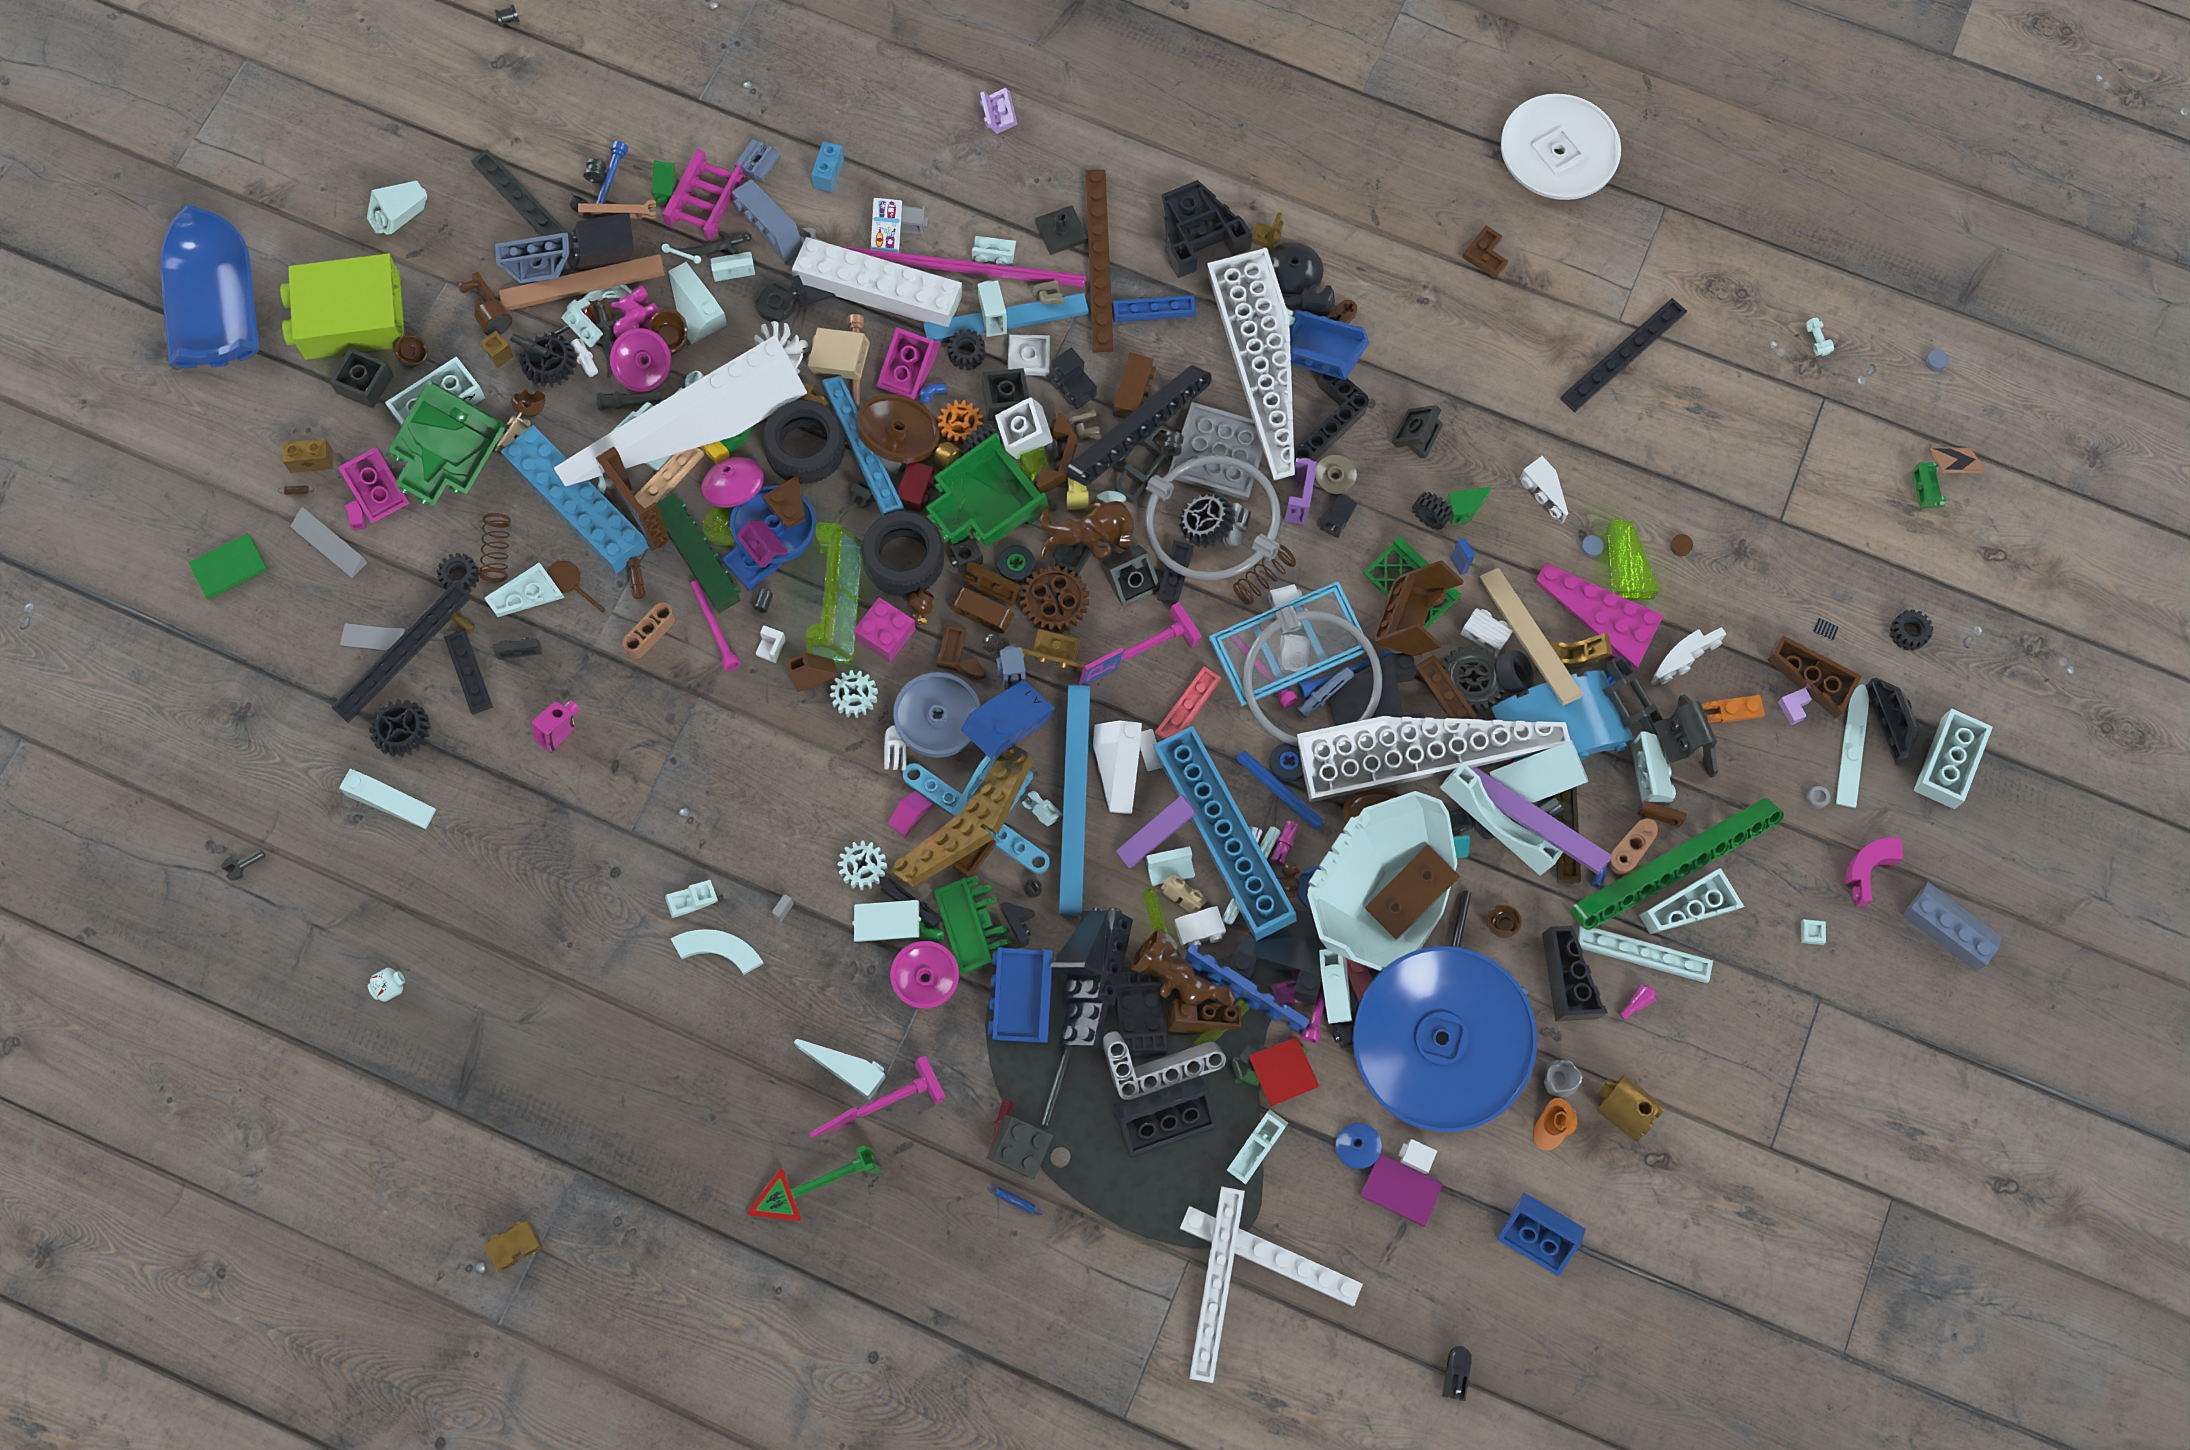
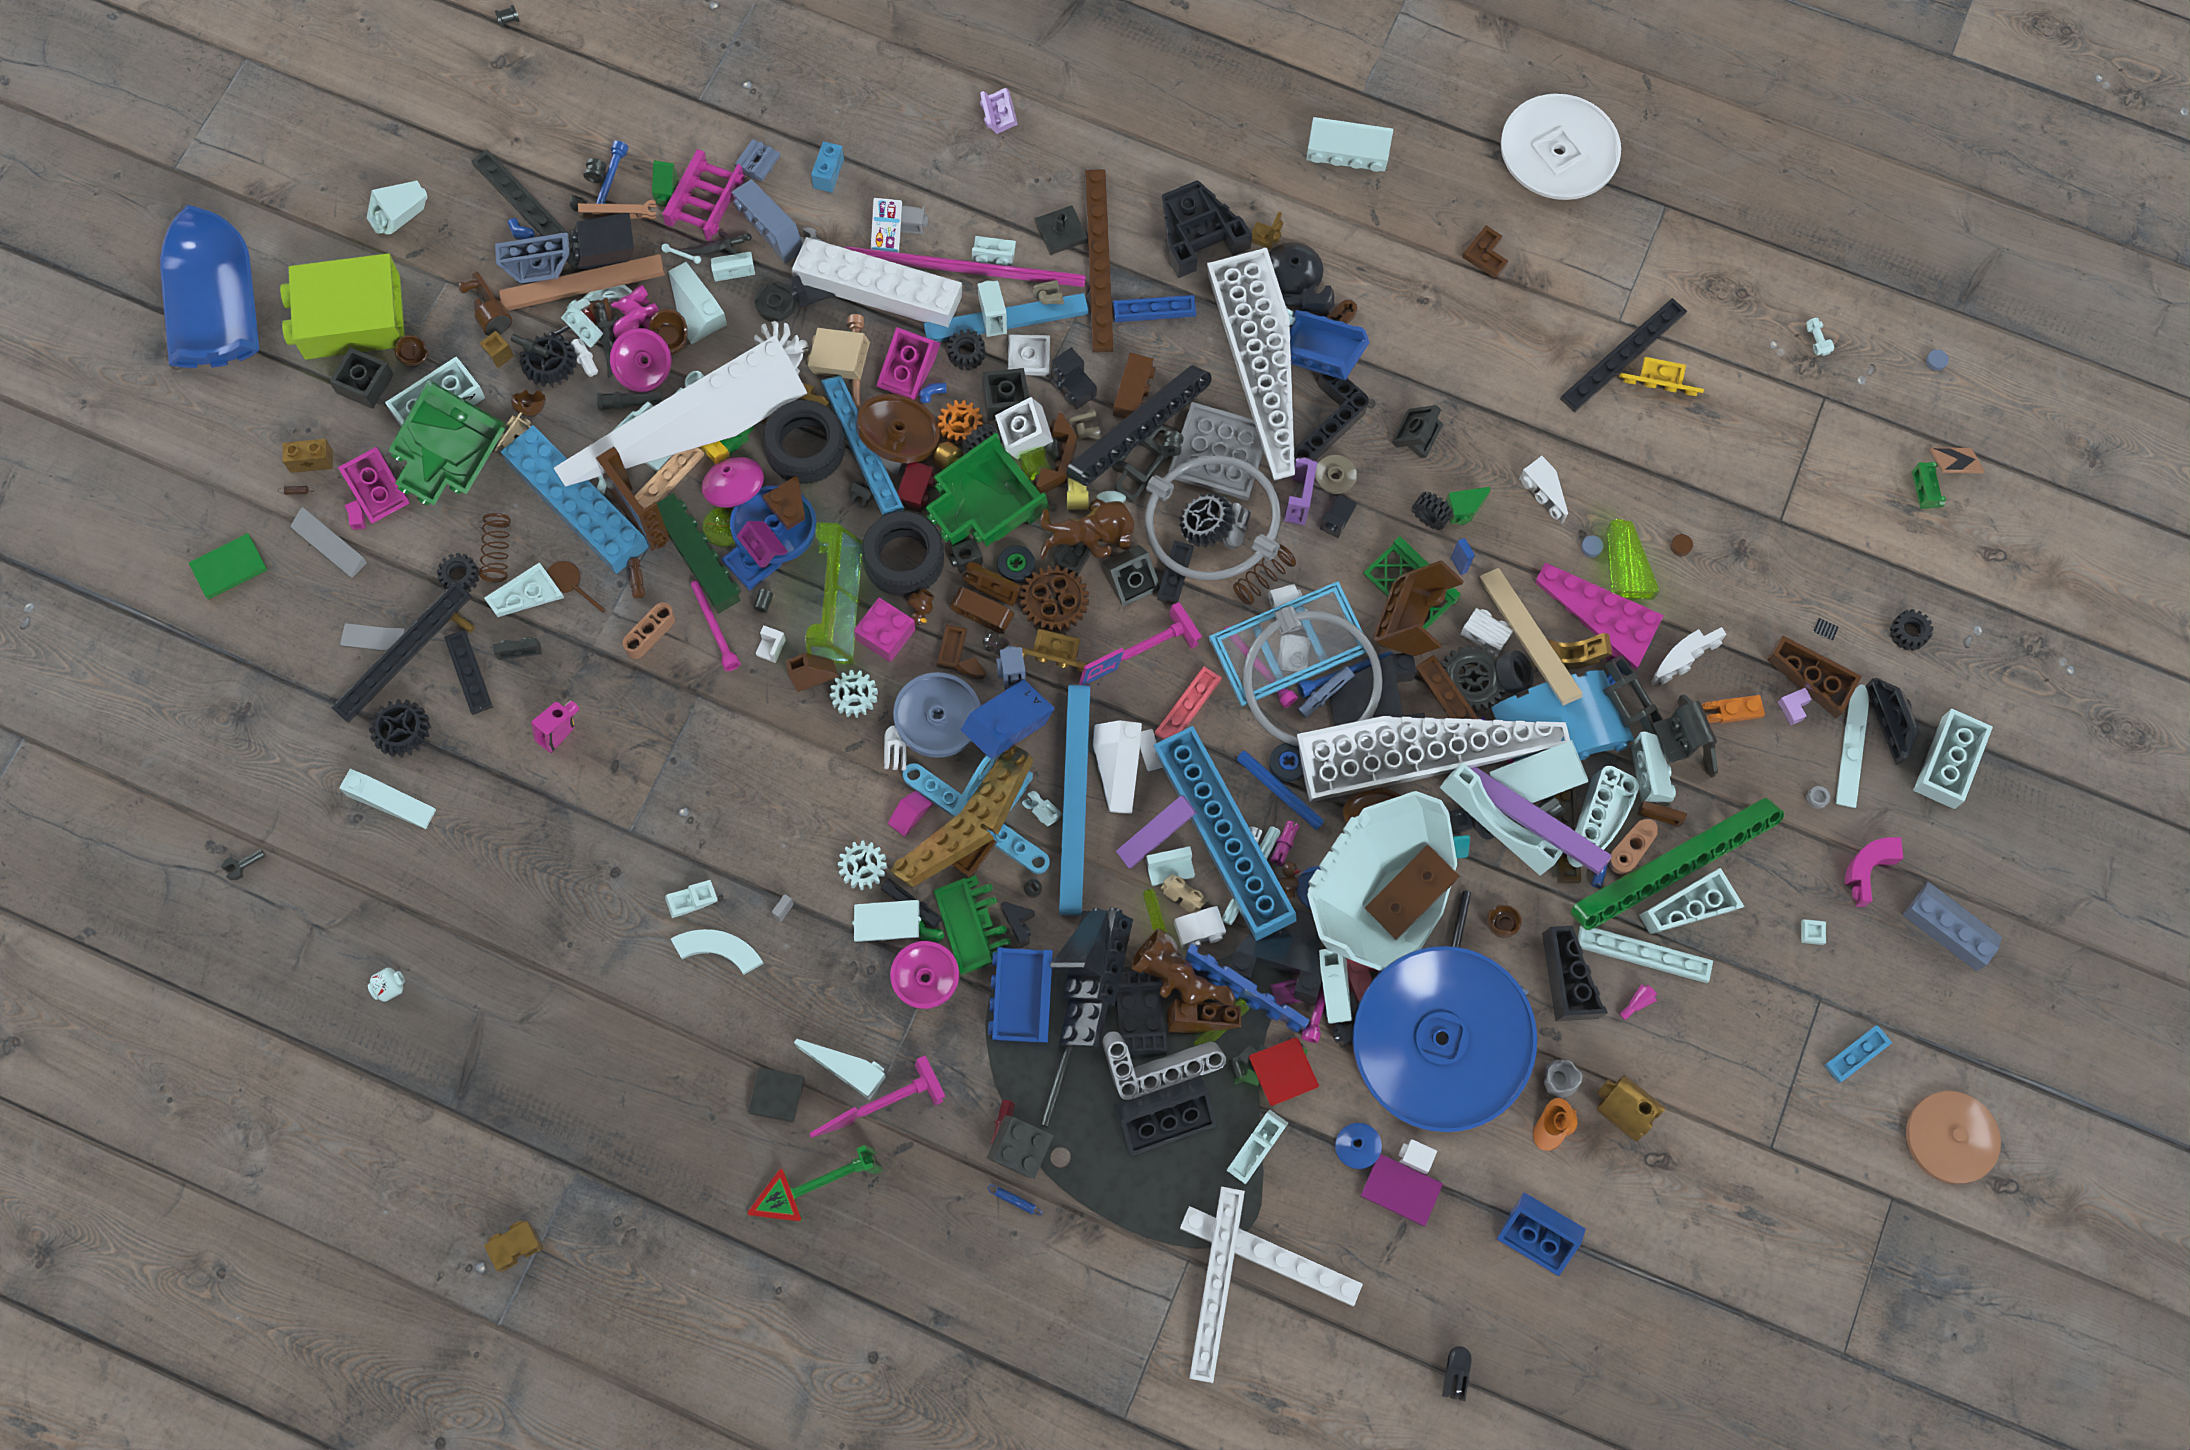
none -> blue arm [507,218,535,240]
none -> pearl dark grey tile [748,1067,805,1123]
none -> light aqua slope [1306,117,1393,172]
none -> light aqua beam [1567,766,1639,867]
none -> yellow bracket [1619,357,1704,397]
none -> dark azure plate [1824,1025,1892,1084]
none -> nougat dish [1906,1091,2001,1184]

